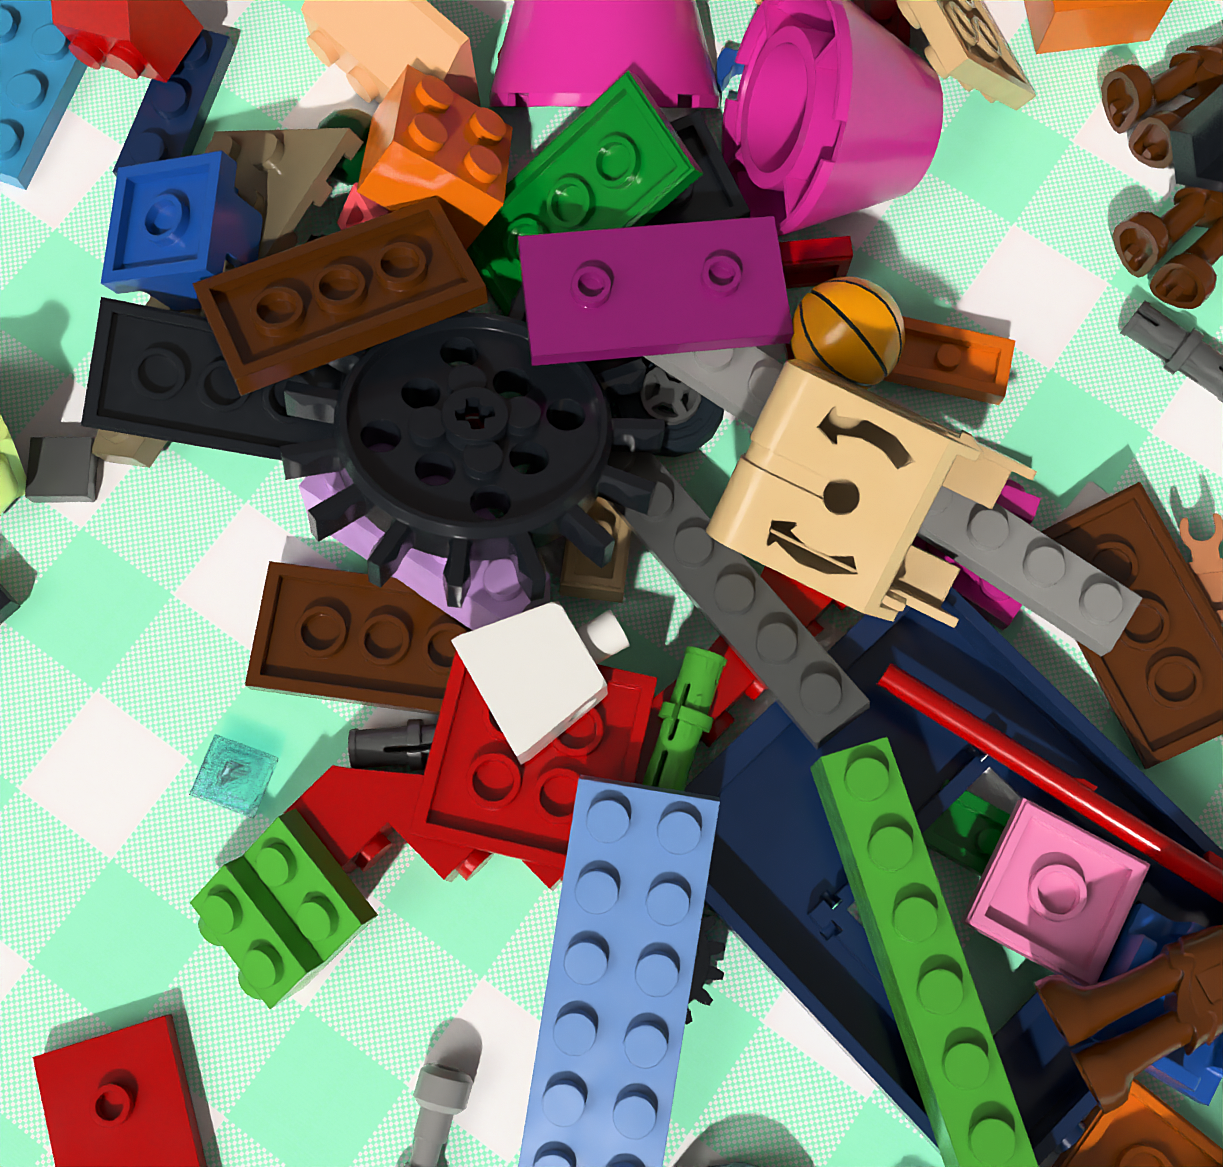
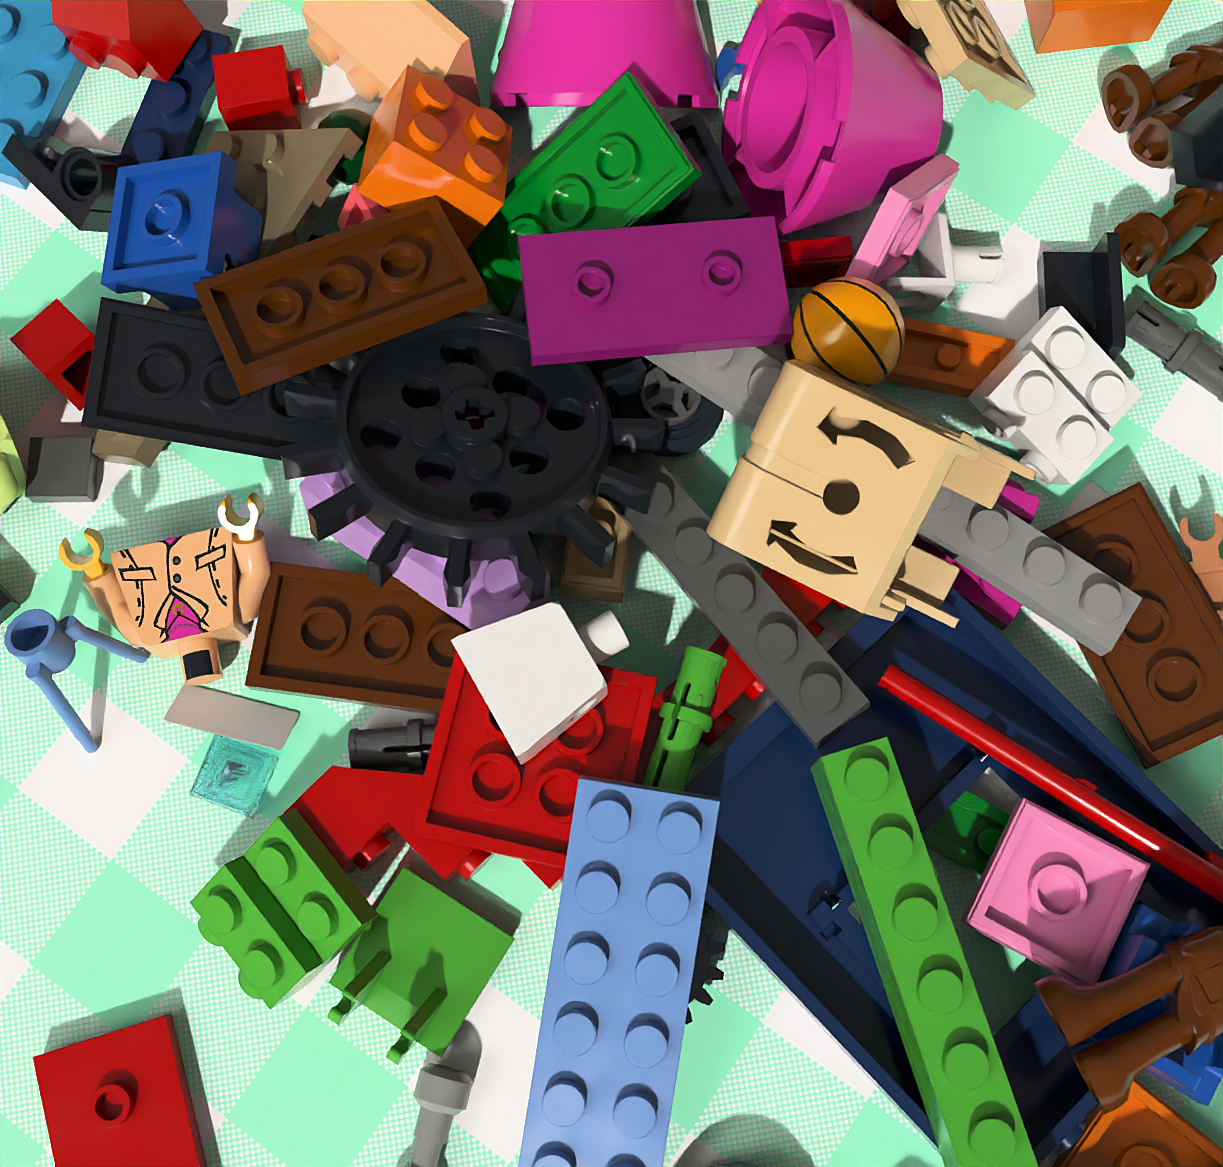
none -> black plate [2,134,138,233]
none -> medium blue plant [4,609,148,753]
none -> red brick [9,299,95,411]
none -> light nougat torso [58,492,271,686]
none -> white sticker [164,684,299,750]
none -> red brick [212,45,308,131]
none -> bright green plate [327,867,515,1065]
none -> bright pink tile [845,153,960,286]
none -> white bracket [880,212,1005,313]
none -> white plate [968,306,1143,485]
none -> black panel [1037,232,1126,361]

